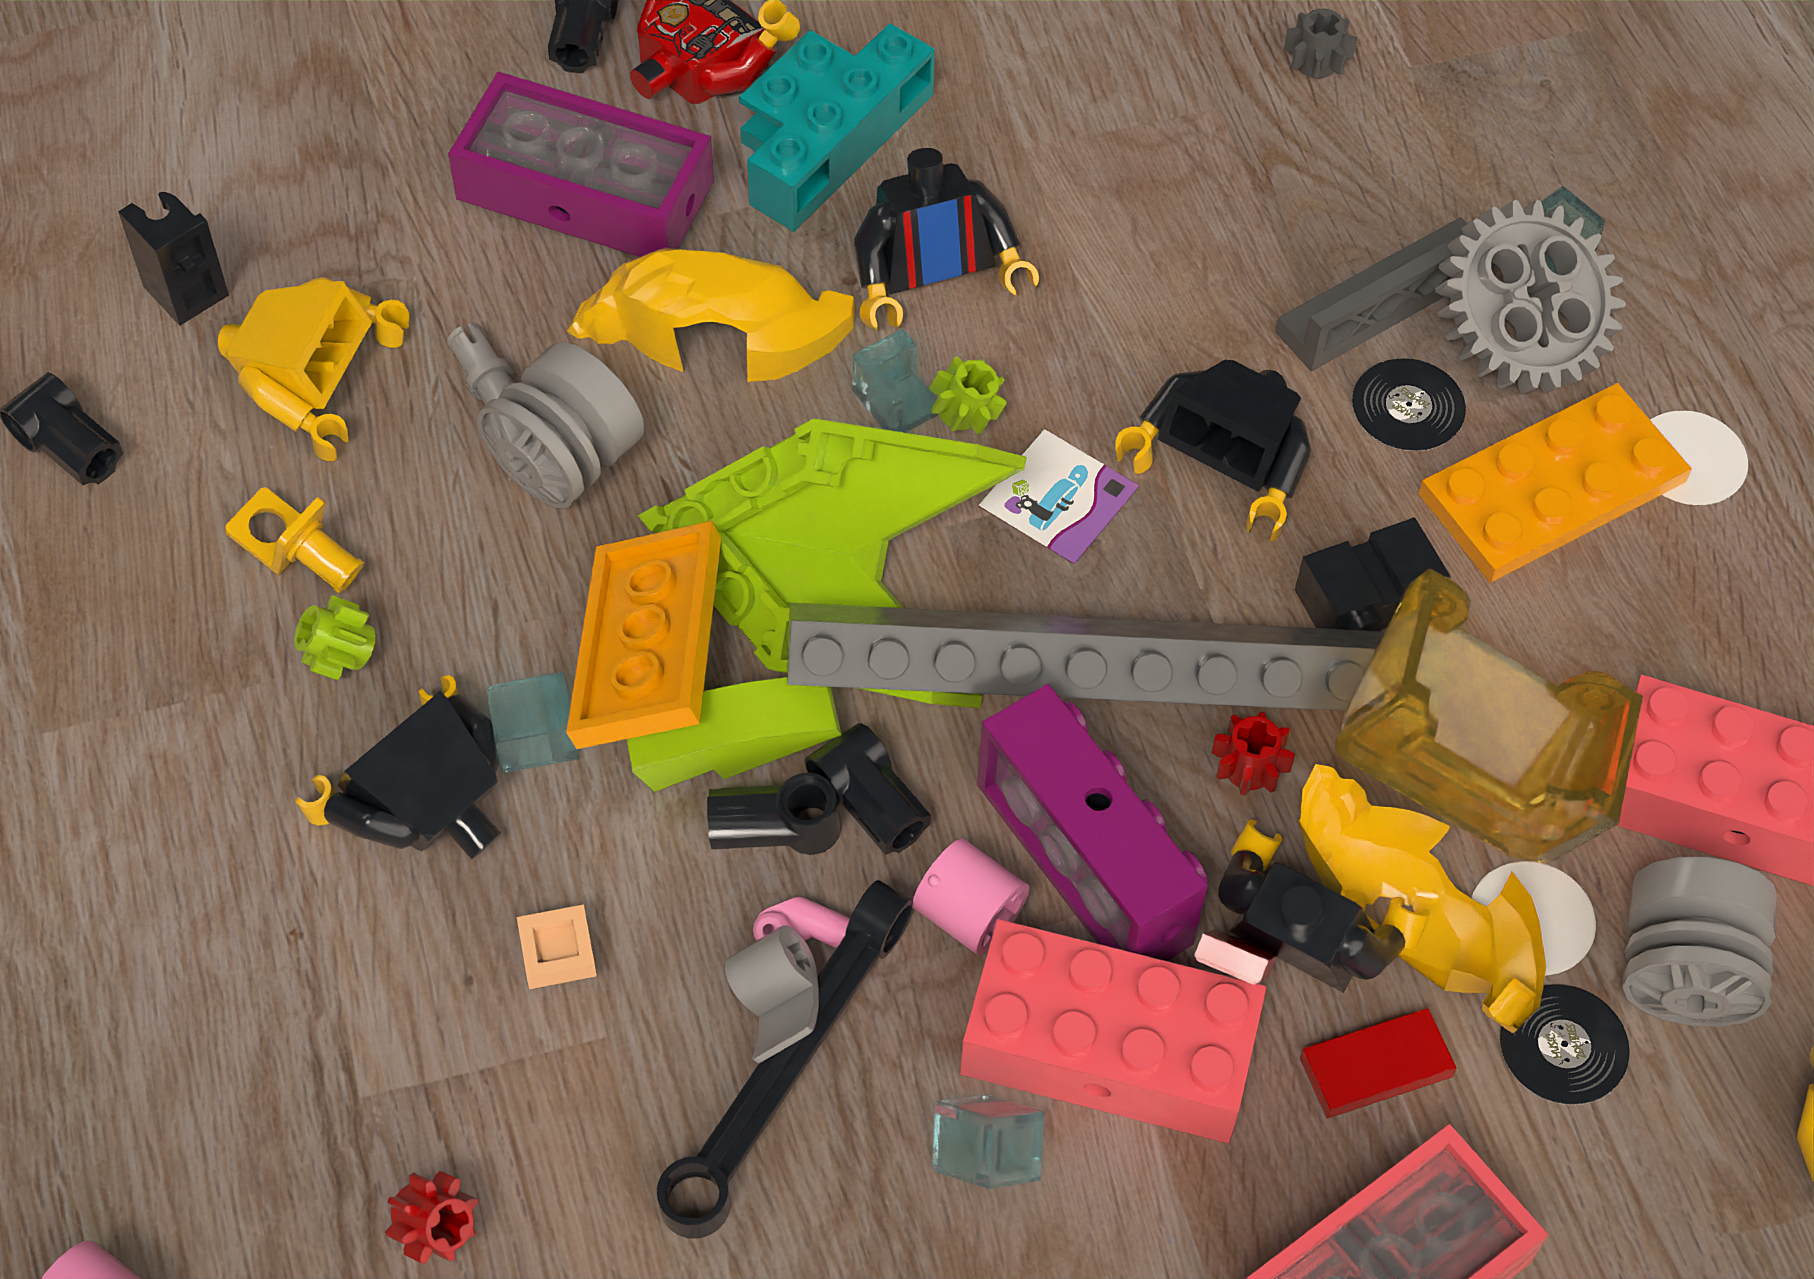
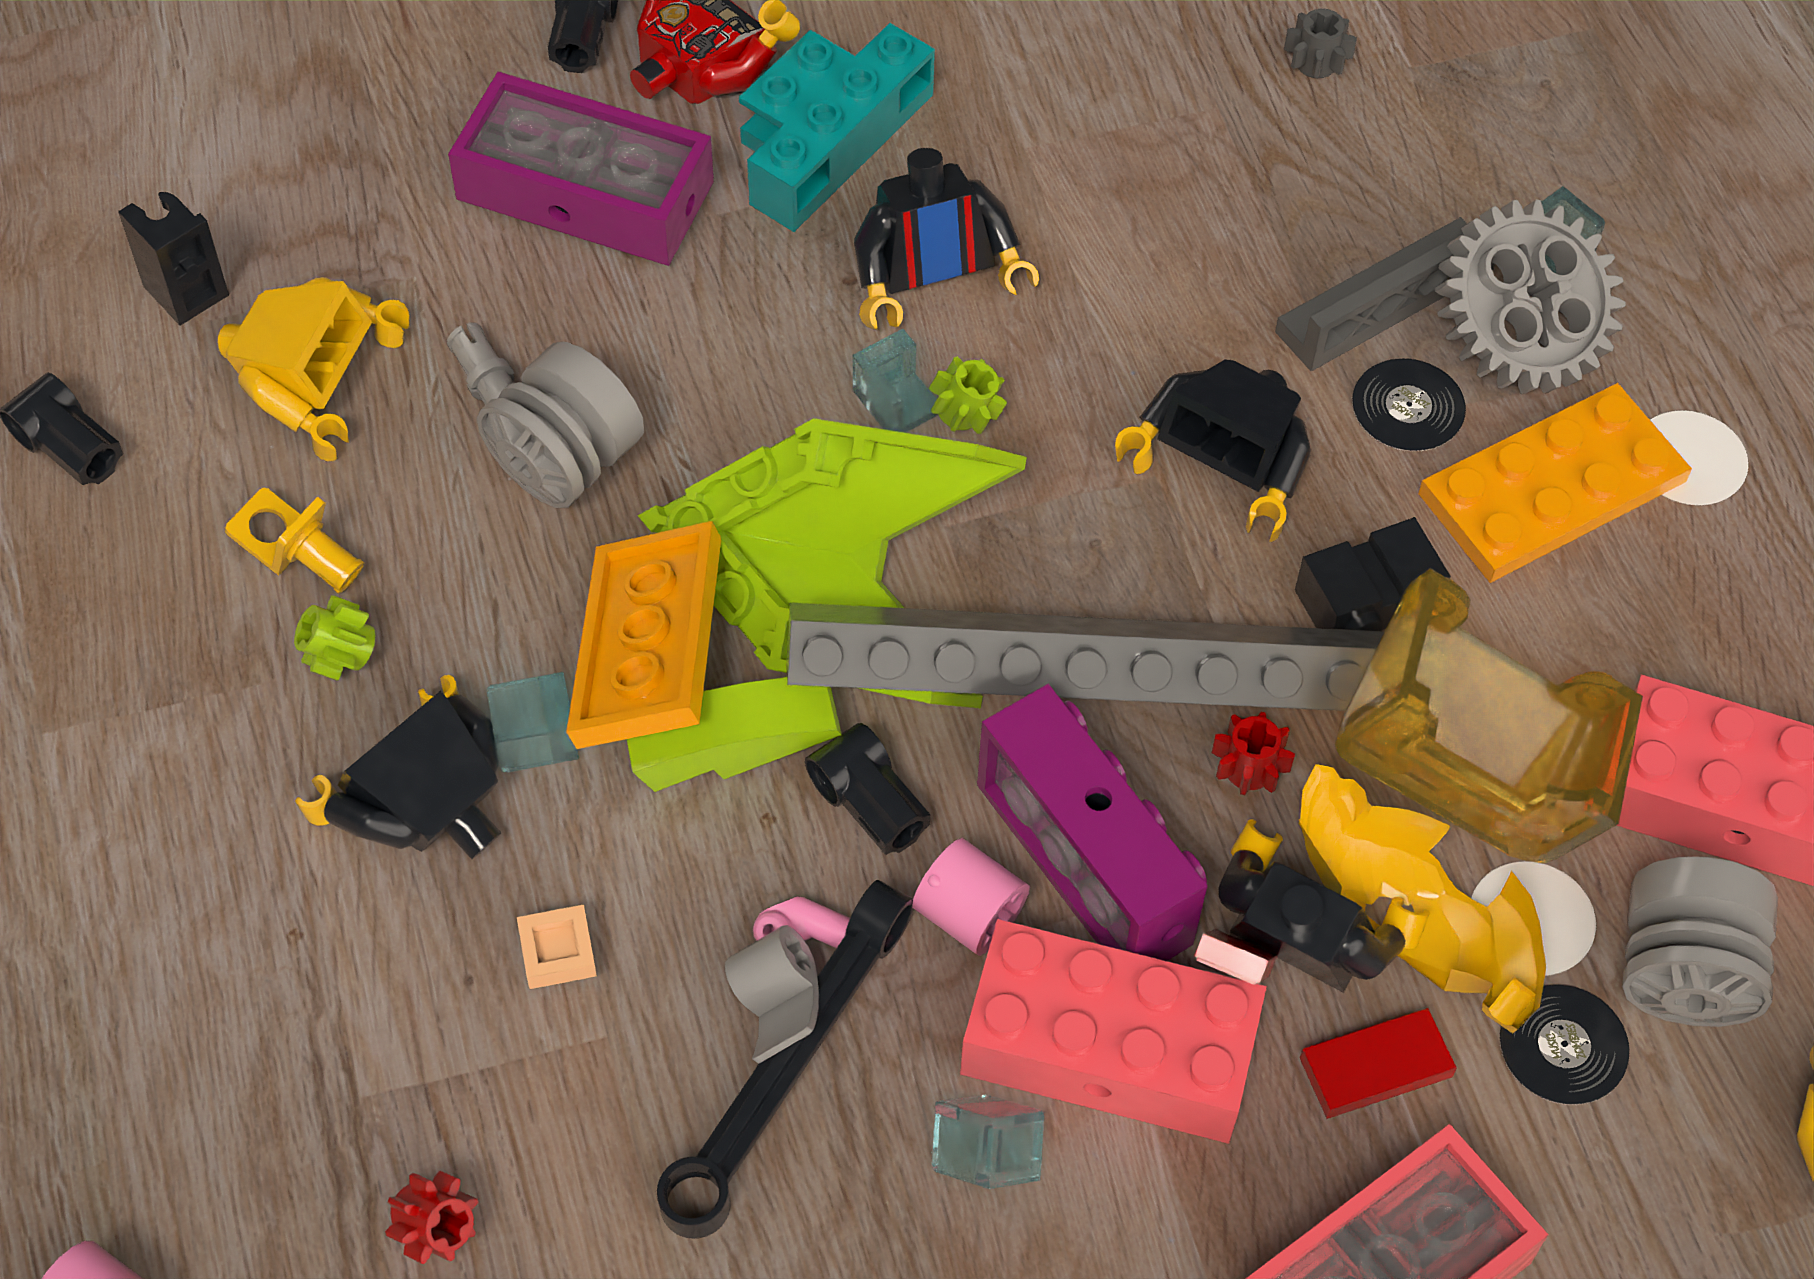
yellow animal [567,248,856,382] -> none
black piece [707,773,841,855] -> none
sticker [978,429,1139,564] -> none

